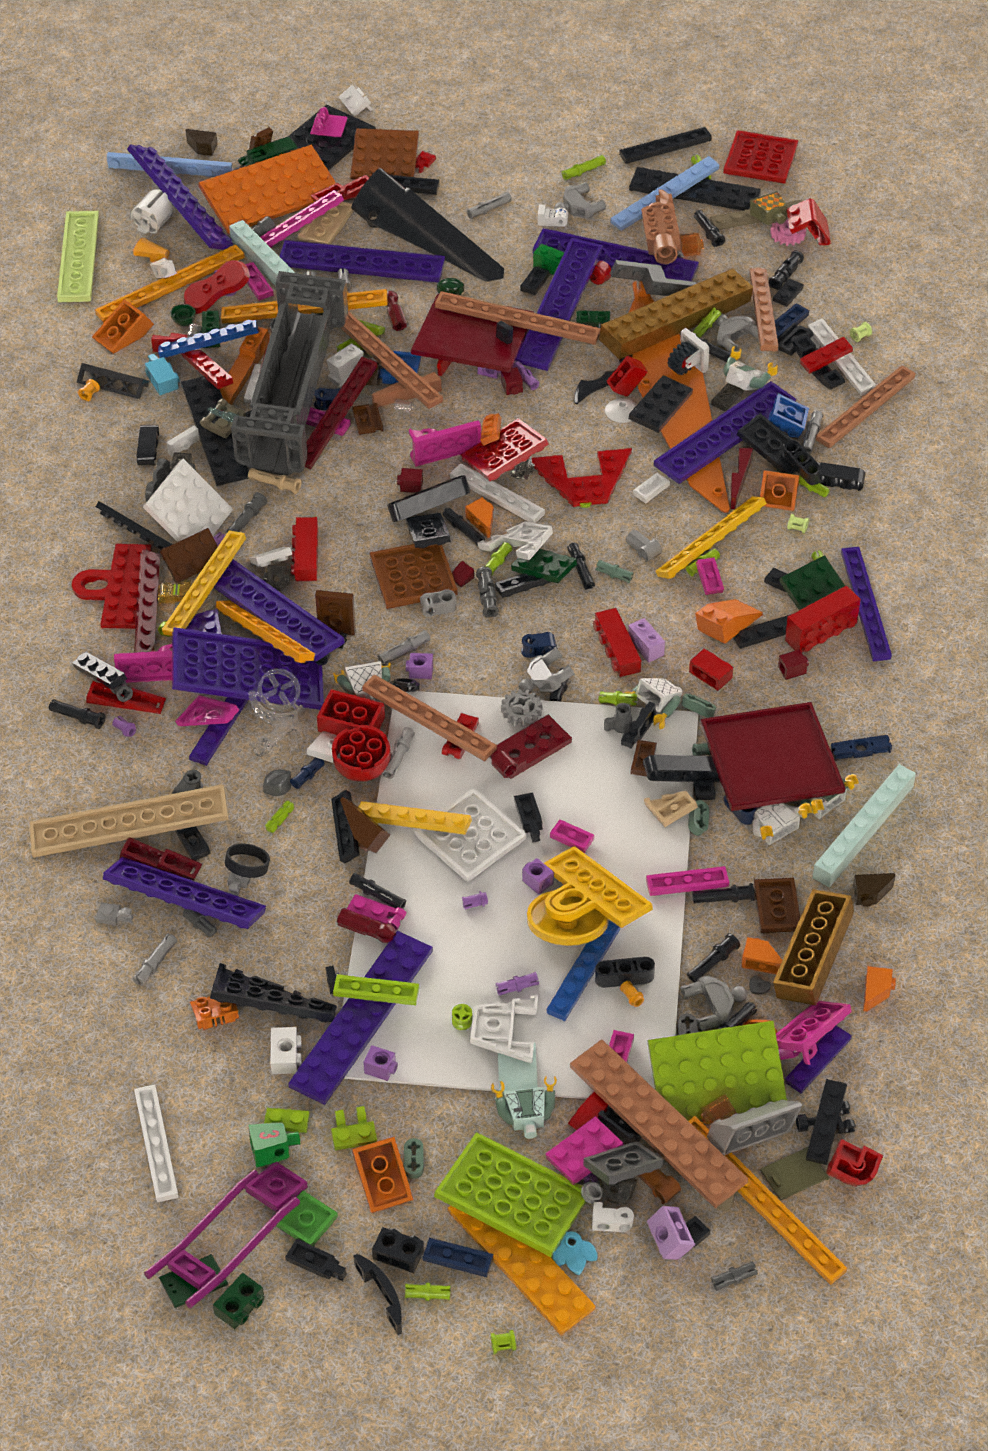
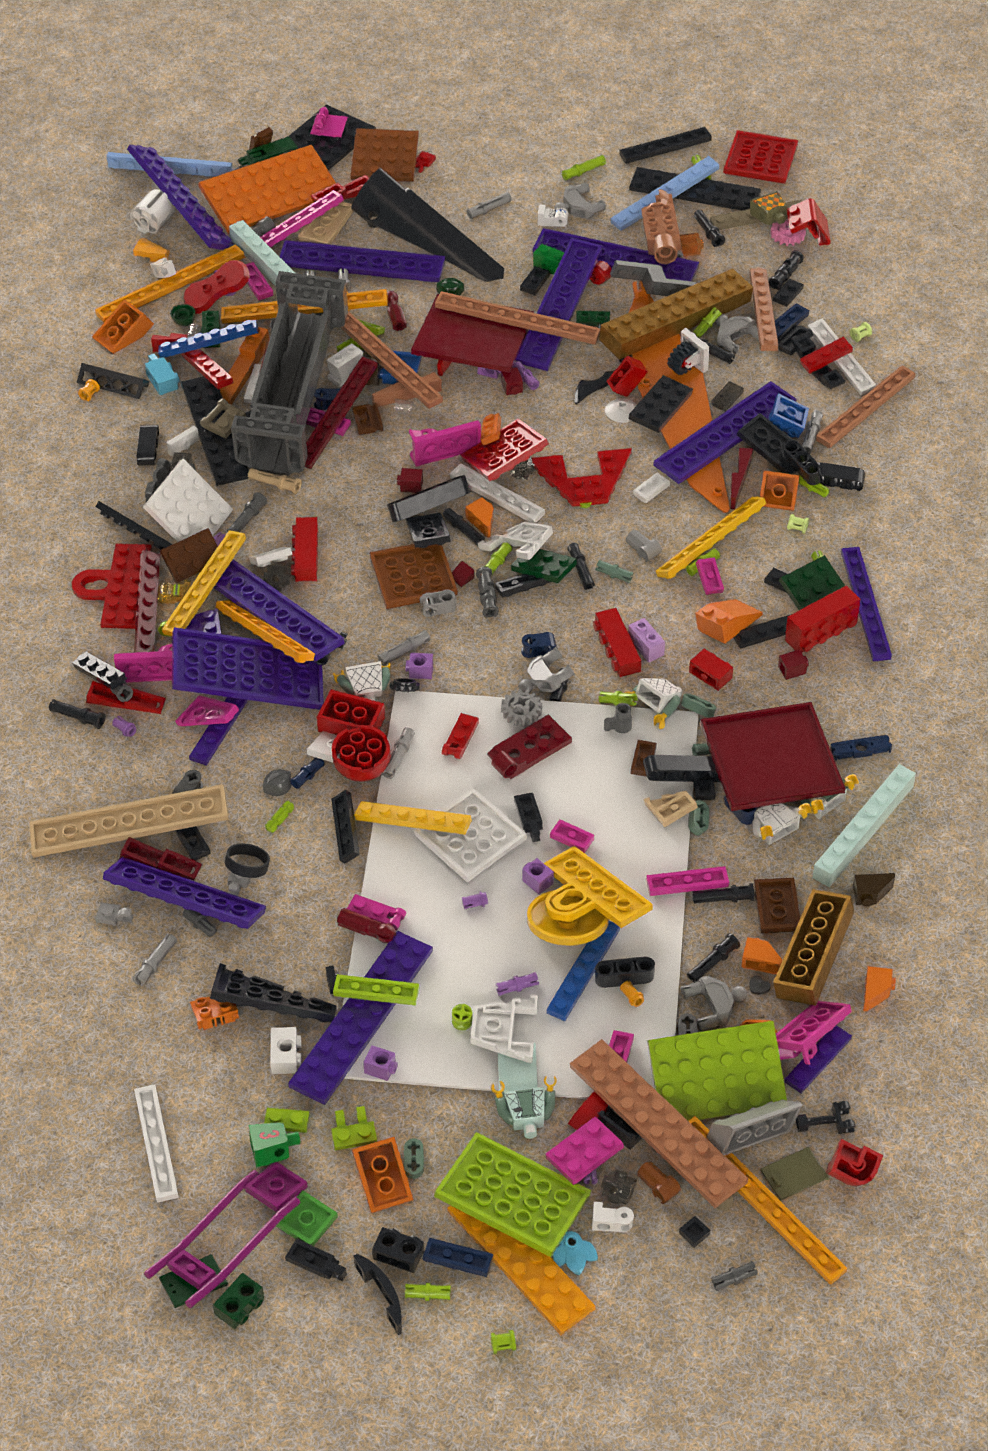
yellowish green plate [57,211,99,302] -> none
dark brown slope [185,129,218,156] -> none
clear light blue piece [208,407,239,422] -> none
clear piece [248,669,304,757] -> none
reddish brown plate [315,590,356,636] -> none
white bracket [339,85,373,116] -> none
reddish brown slope [340,797,390,853] -> none
black pin [349,873,406,909] -> none
nougat plate [362,674,496,762] -> none
black plate [390,175,440,195] -> none
black plate [496,321,513,345] -> none
light grey plate [581,1182,603,1204] -> none
dark grey plate [583,1141,663,1185] -> none
black hinge [621,701,656,749] -> none
lavender brick [647,1206,695,1260] -> none
clear orange brick [700,1094,737,1125] -> none
black pin [719,1002,757,1029] -> none
torso [723,346,778,390] -> none
black plate [806,1079,847,1165] -> none

